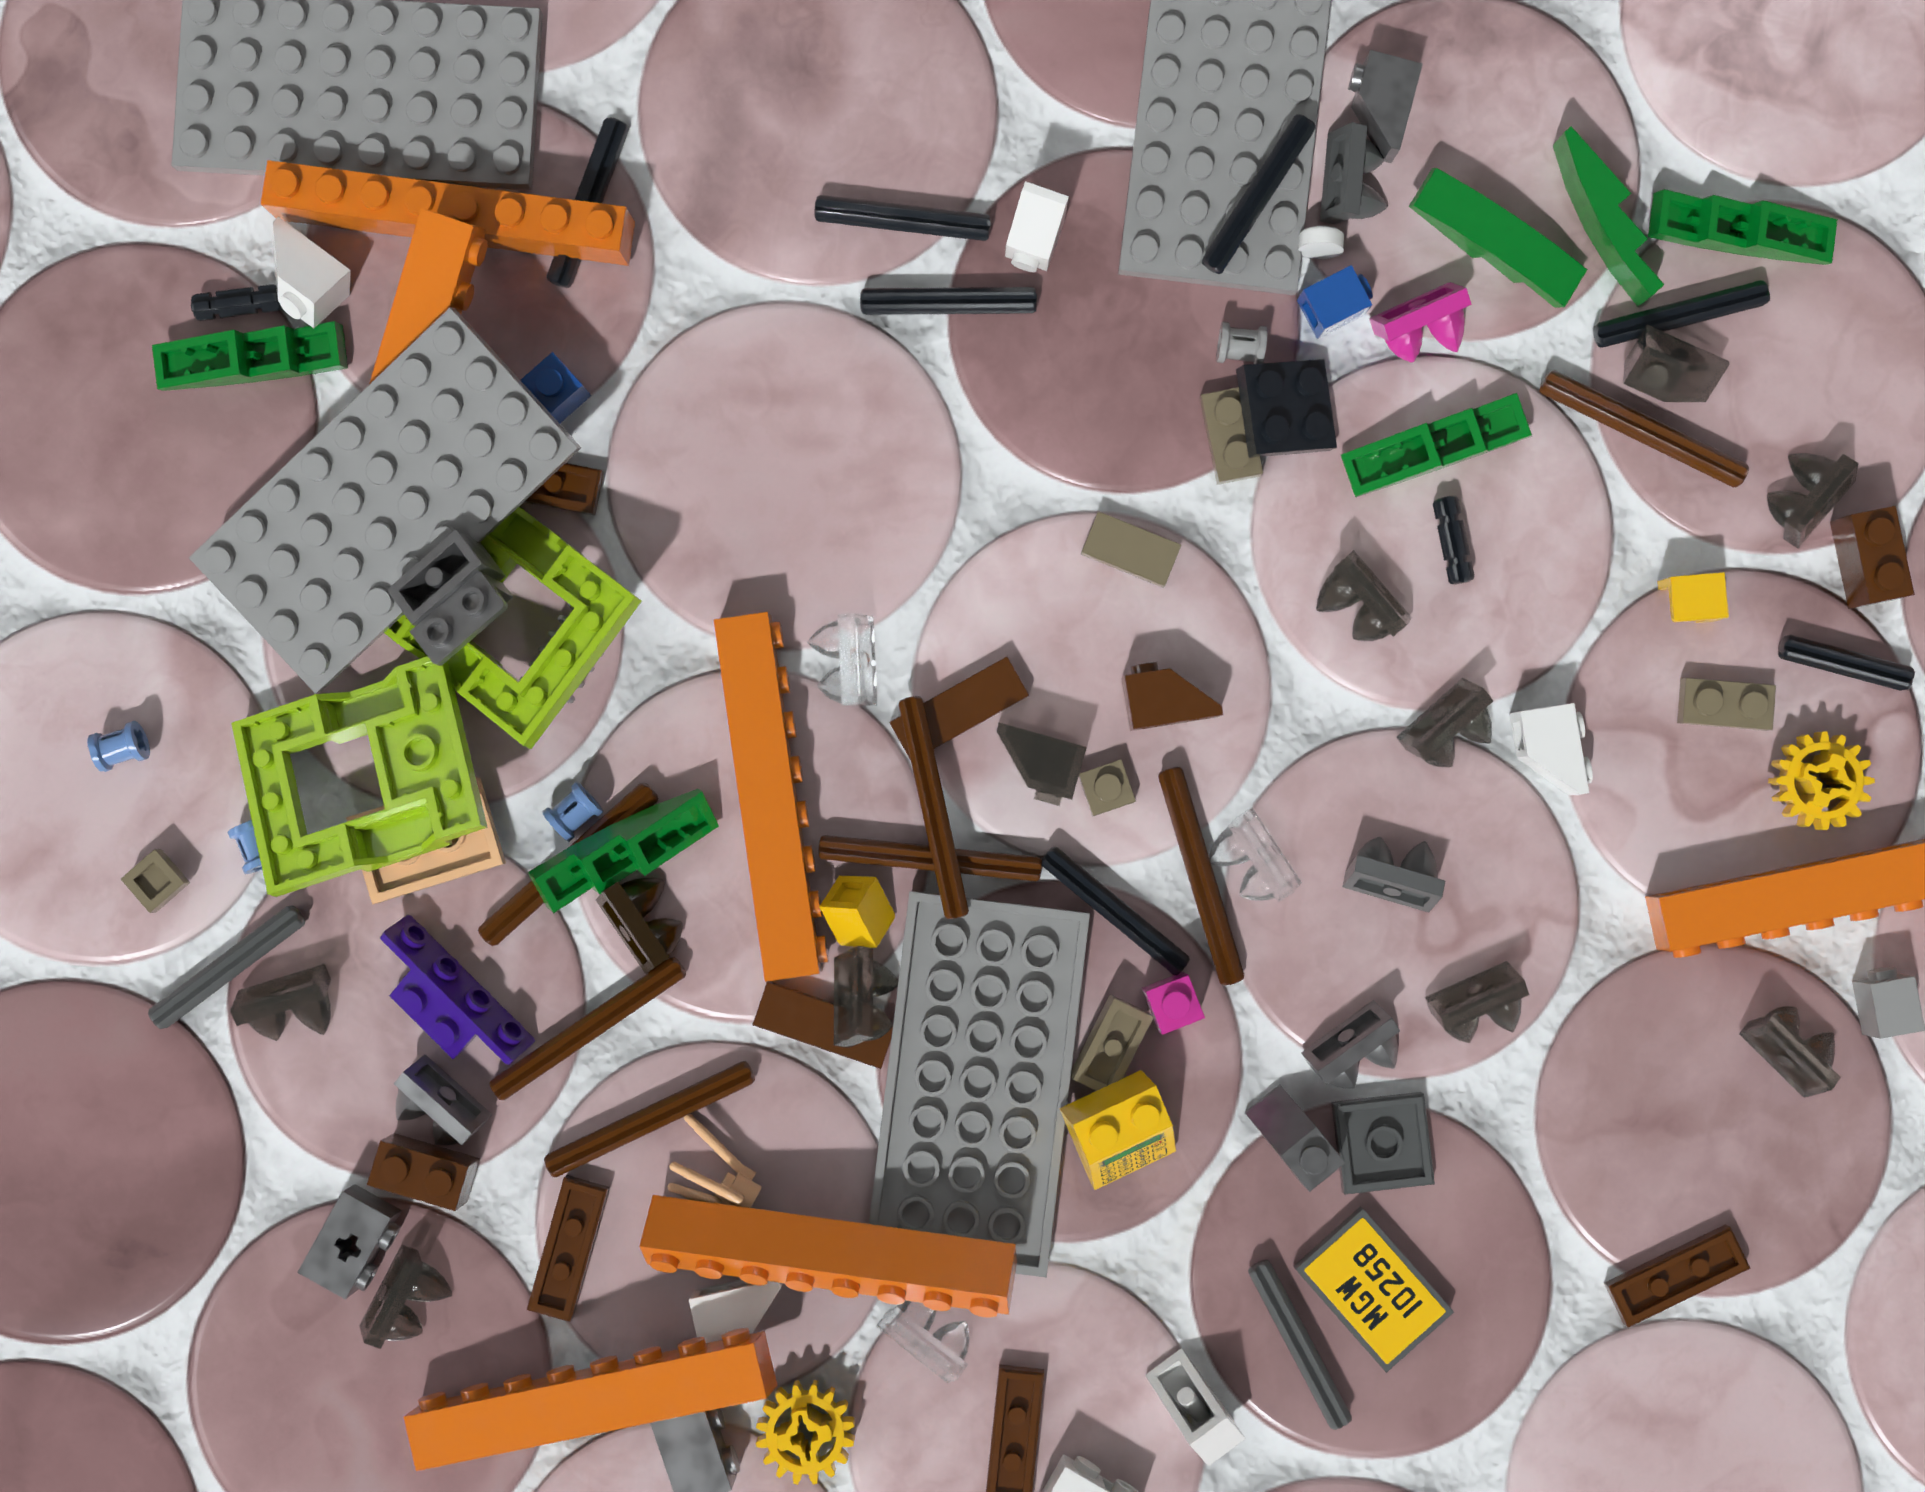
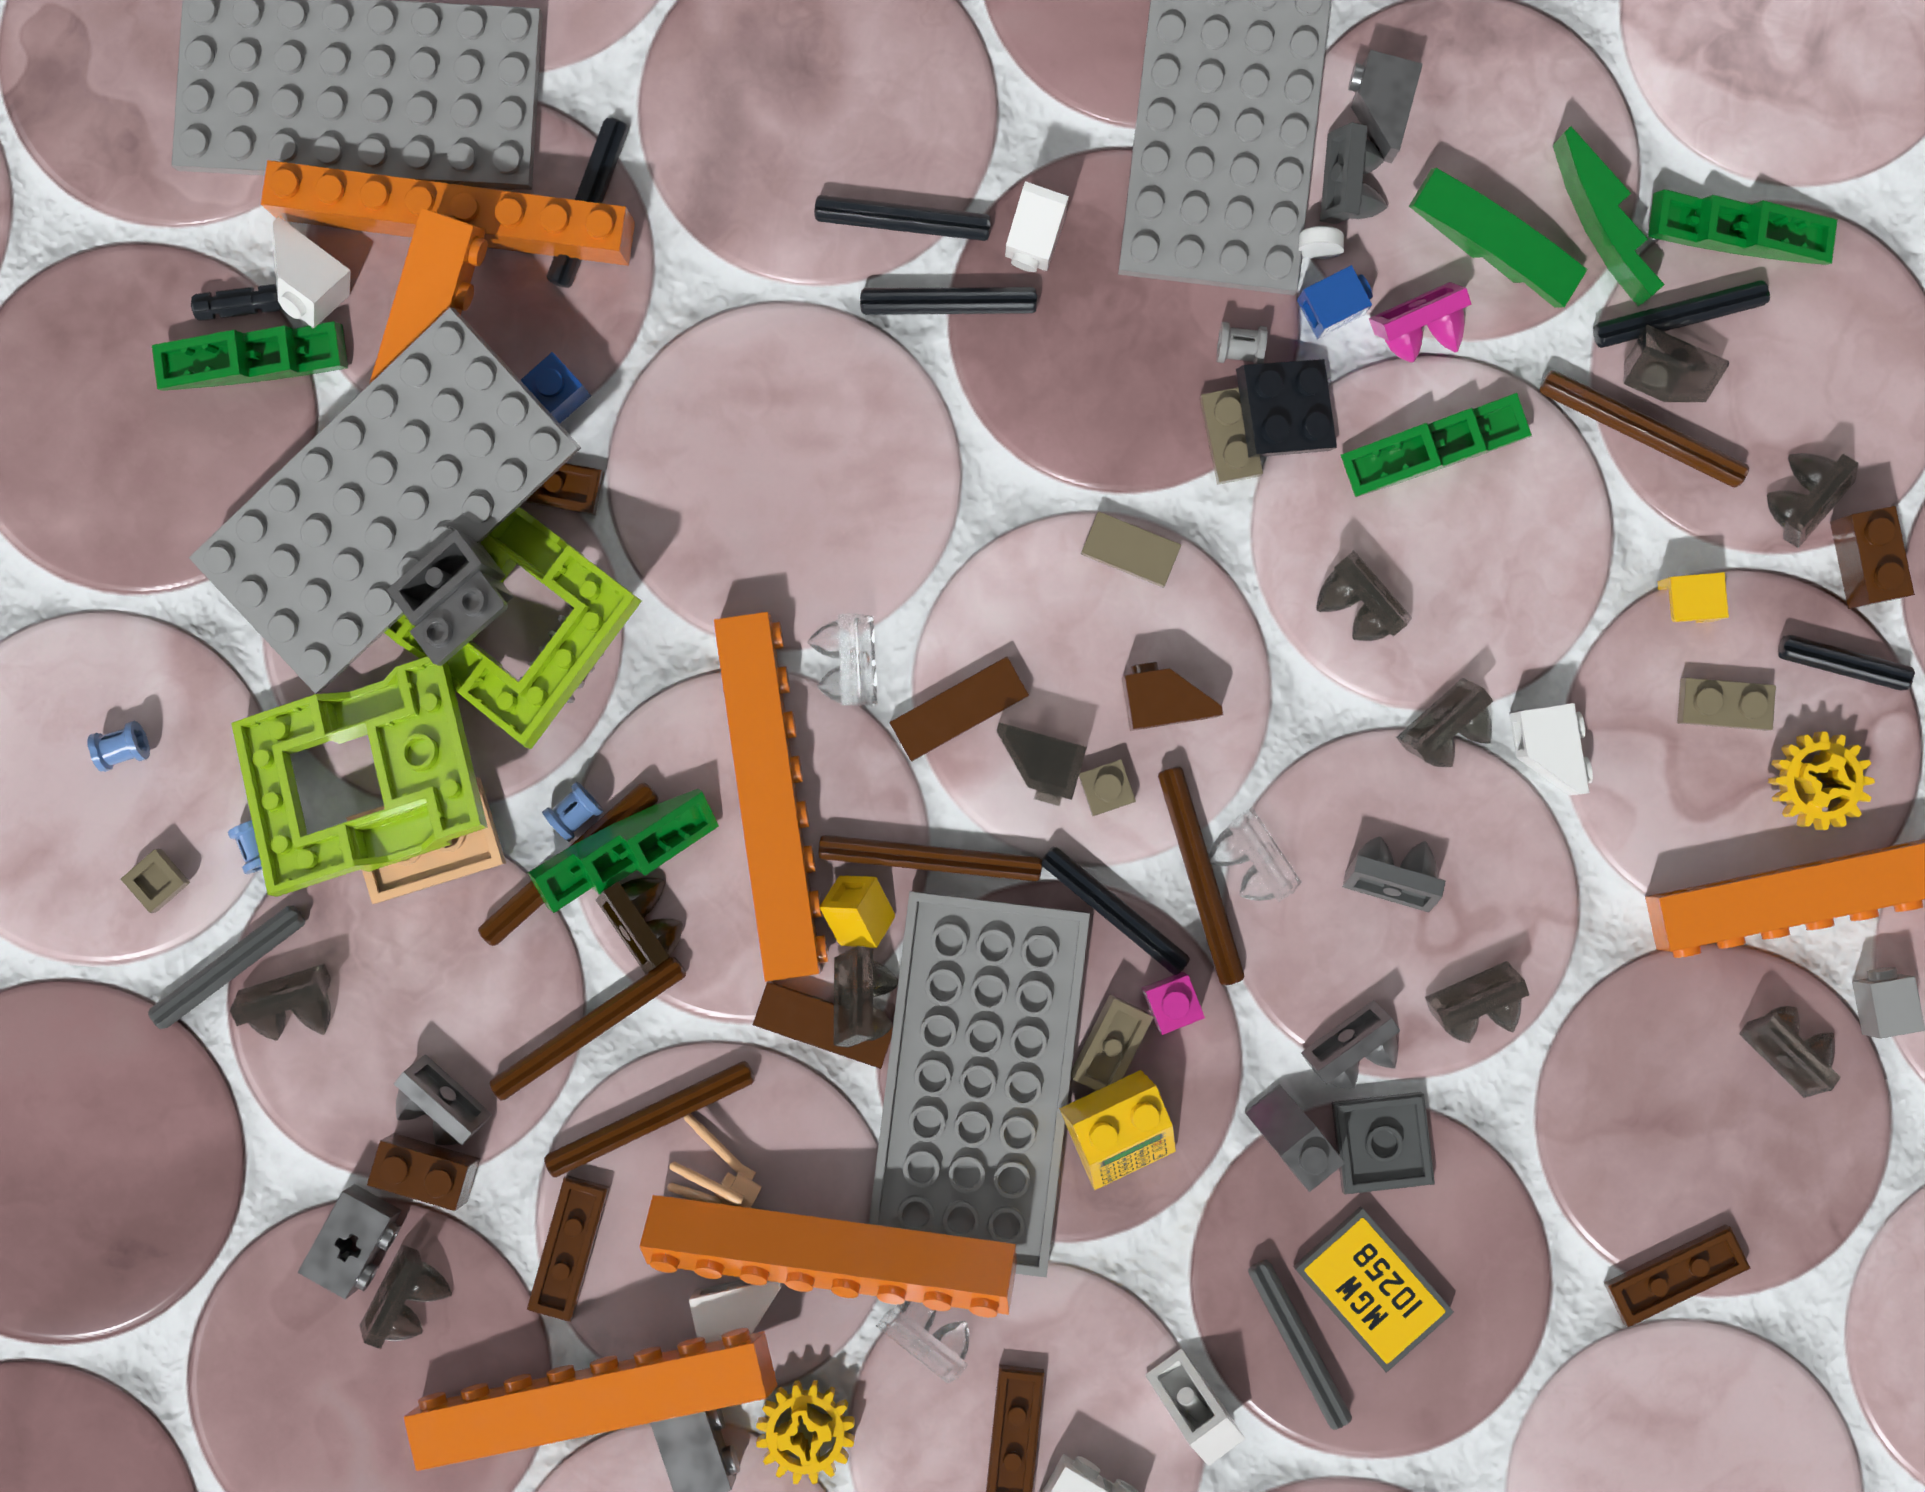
dark purple bracket [380,915,535,1065] -> none
reddish brown axle [899,696,969,919] -> none
black axle [1202,114,1316,274] -> none
black axle [1433,496,1475,585] -> none

